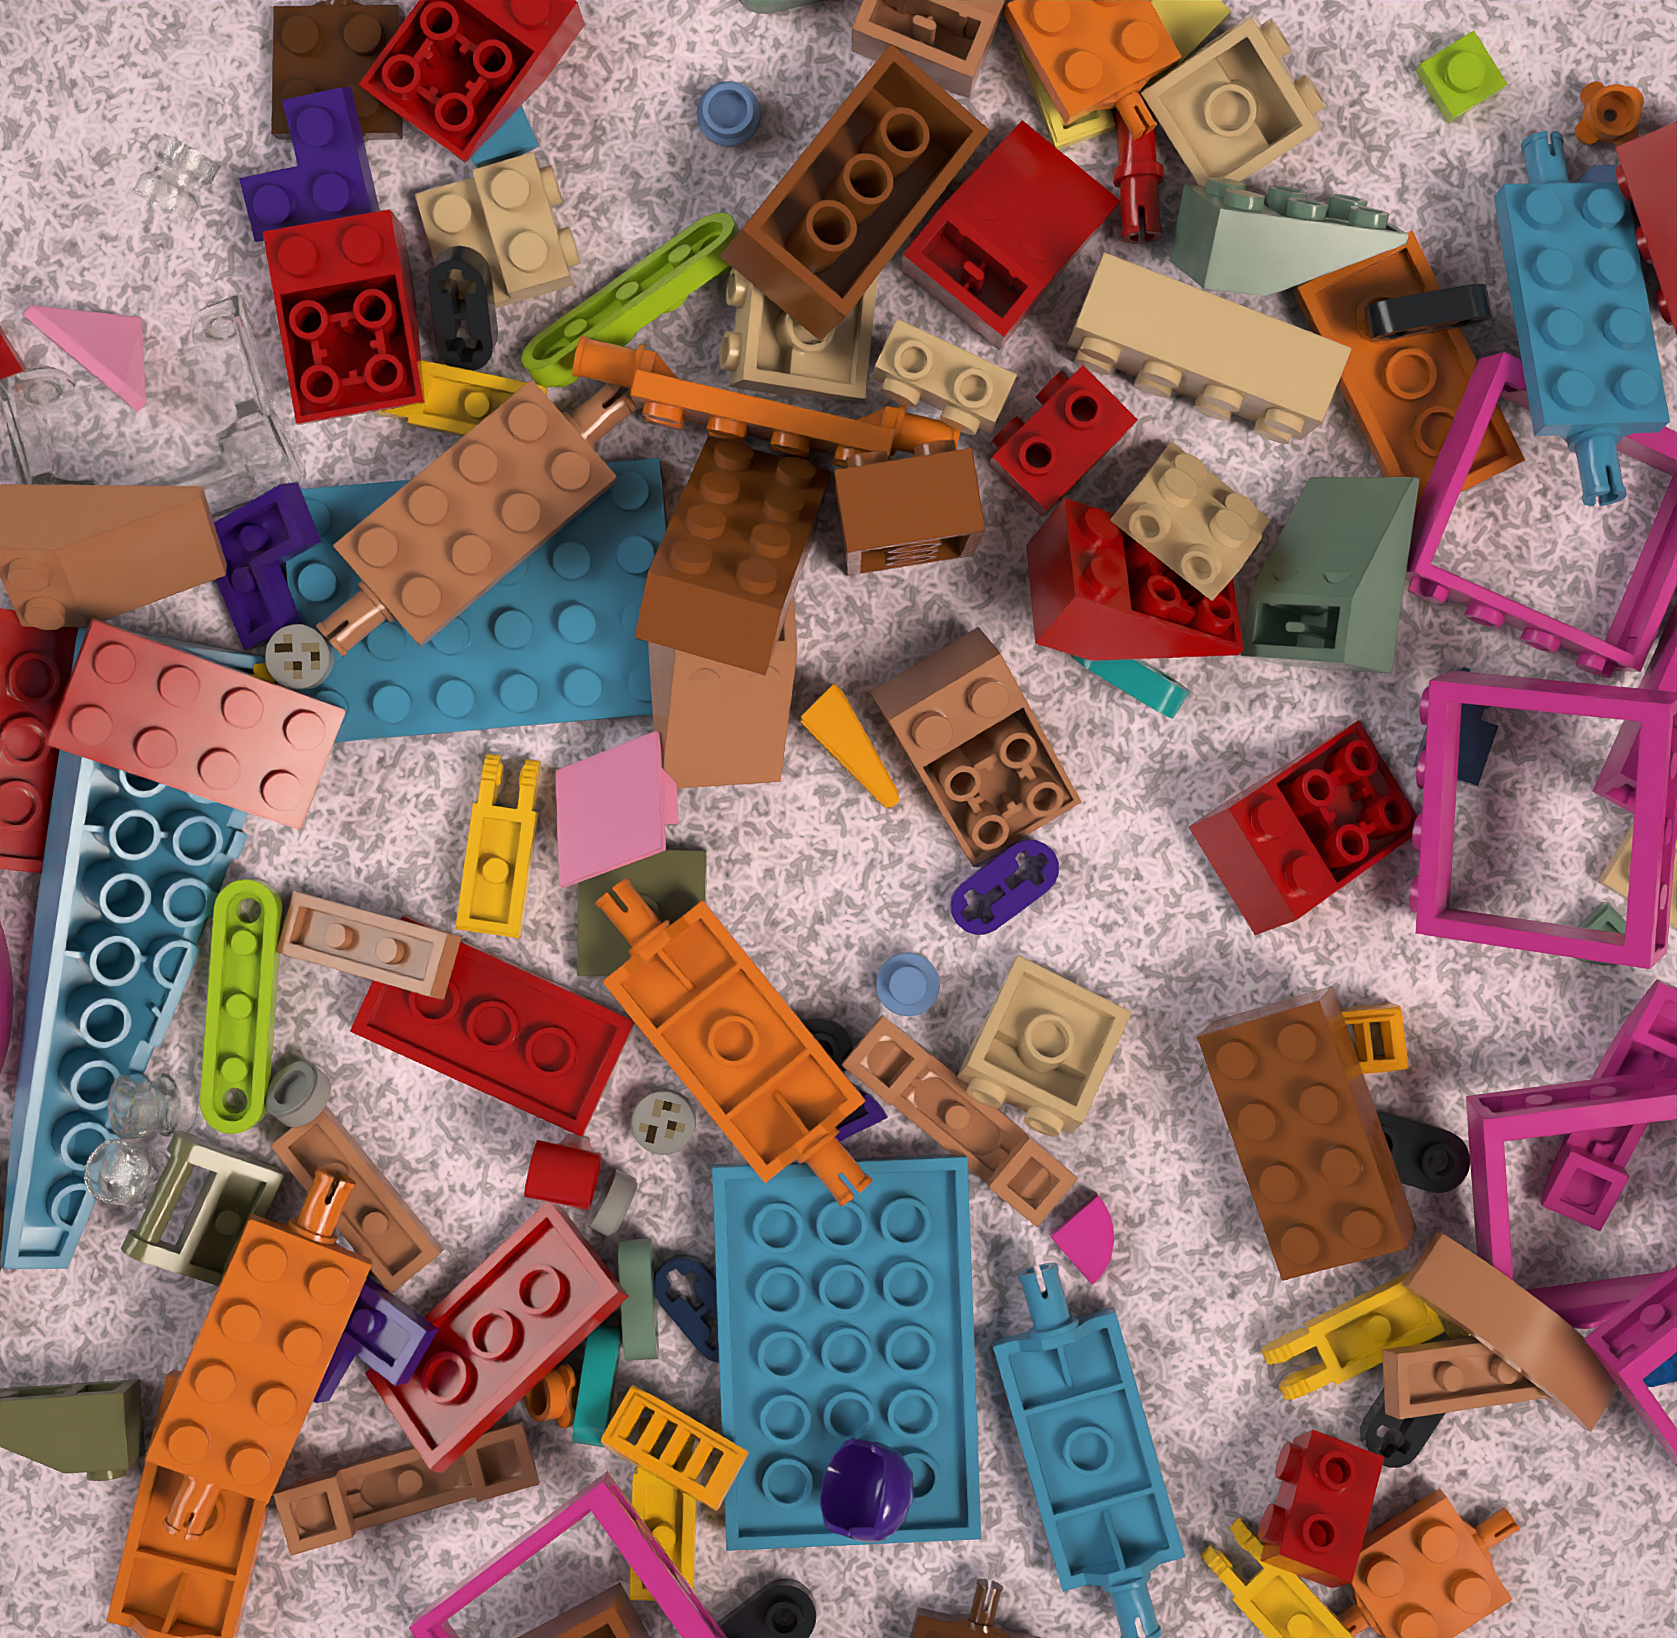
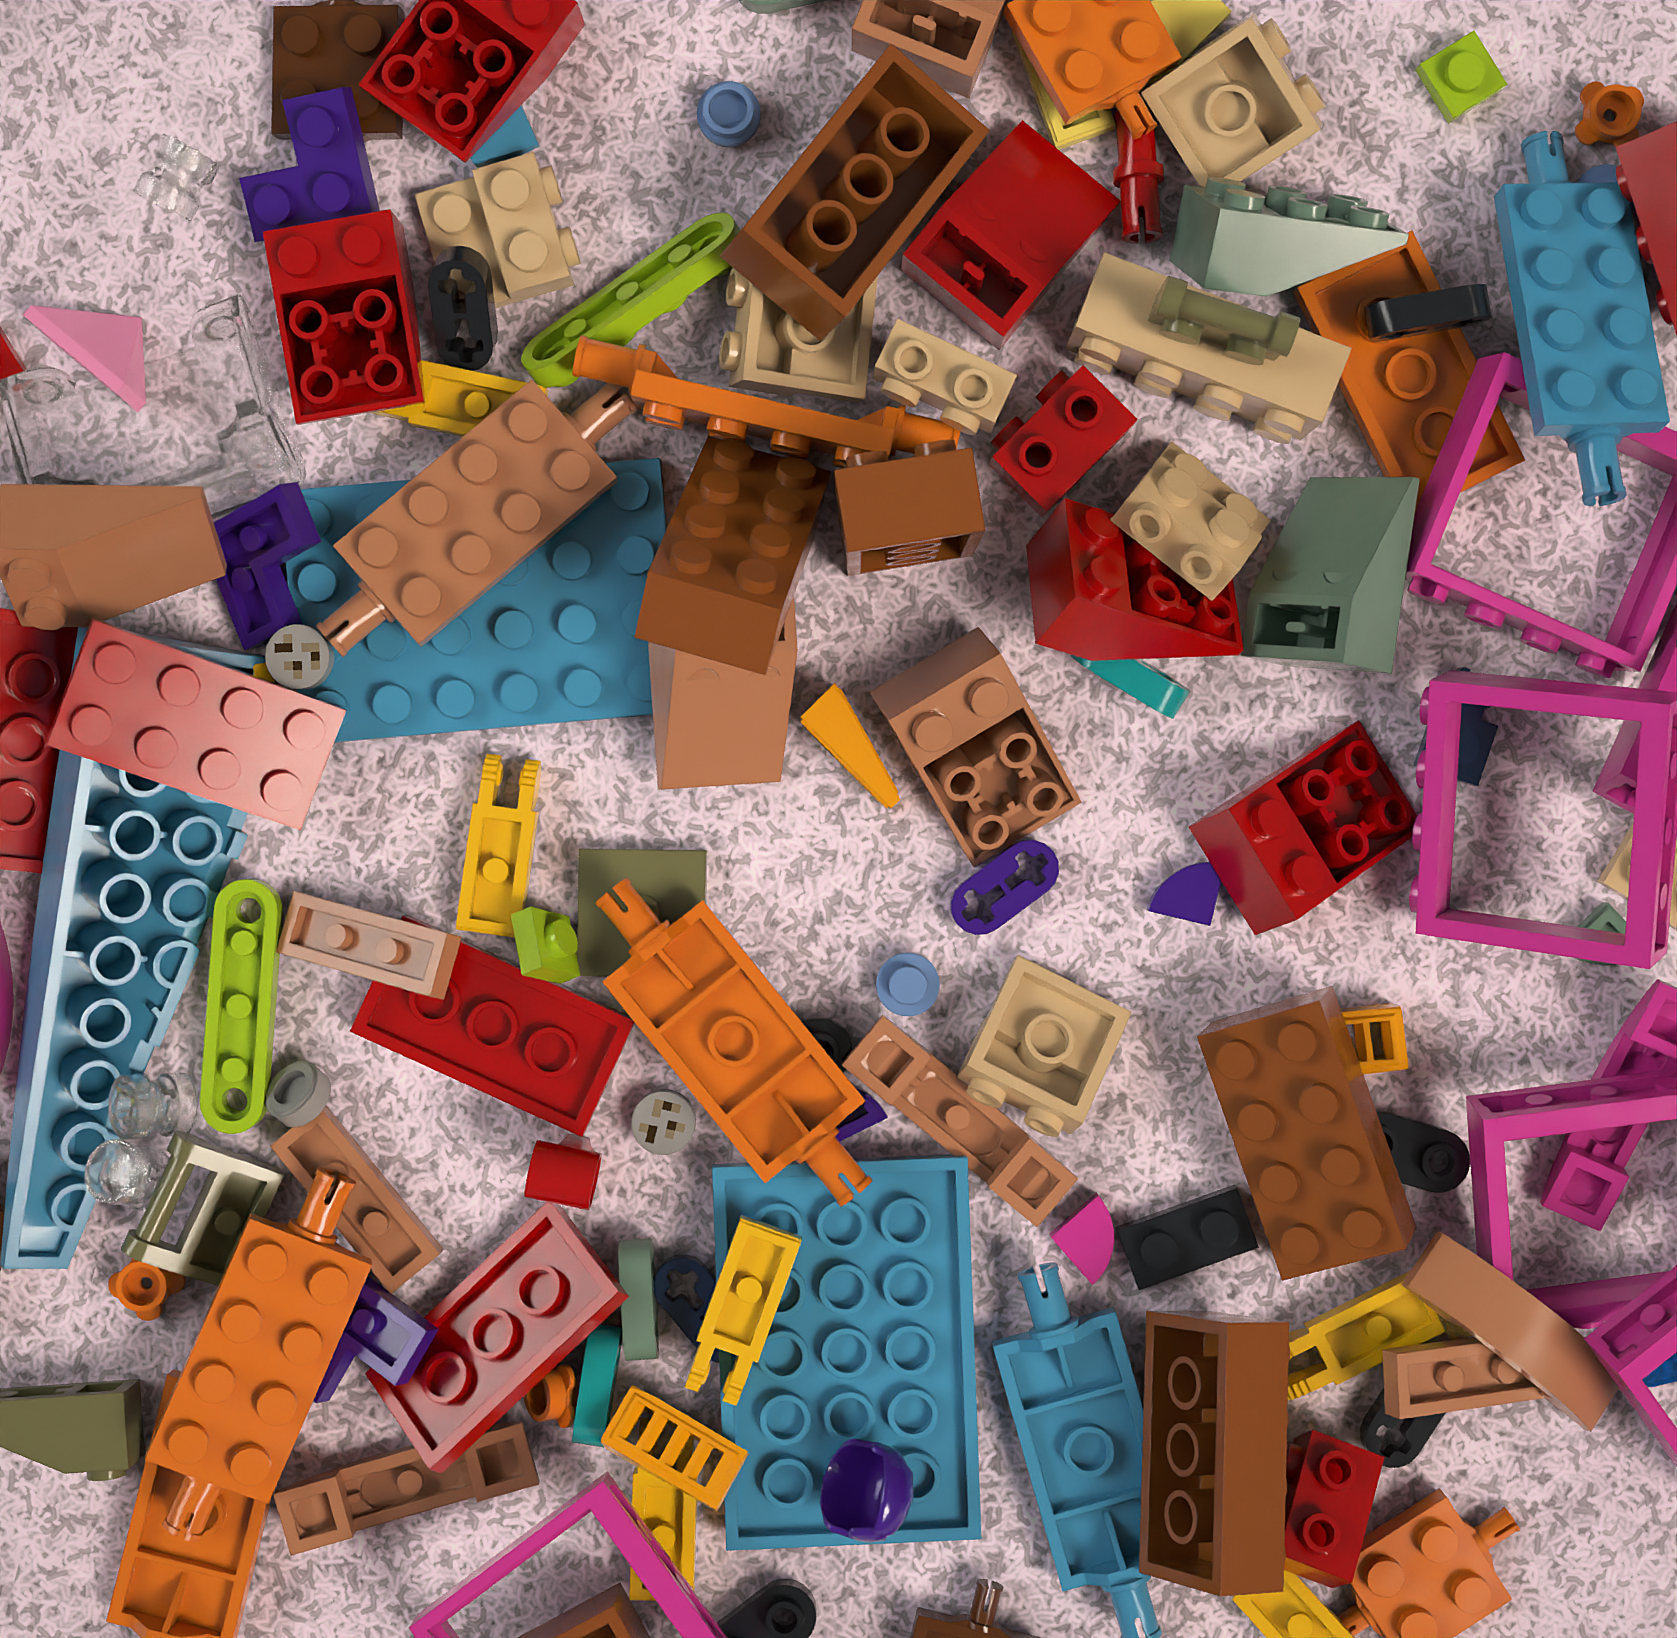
bright pink piece [555,731,679,888] -> none
light grey tile [588,1169,638,1237] -> none
none -> orange plate [108,1258,186,1321]
none -> lime plate [511,906,580,984]
none -> yellow hinge [684,1215,802,1406]
none -> black plate [1115,1185,1259,1290]
none -> dark orange brick [1139,1311,1290,1597]
none -> dark purple tile [1146,862,1221,926]
none -> olive plate [1148,276,1300,365]

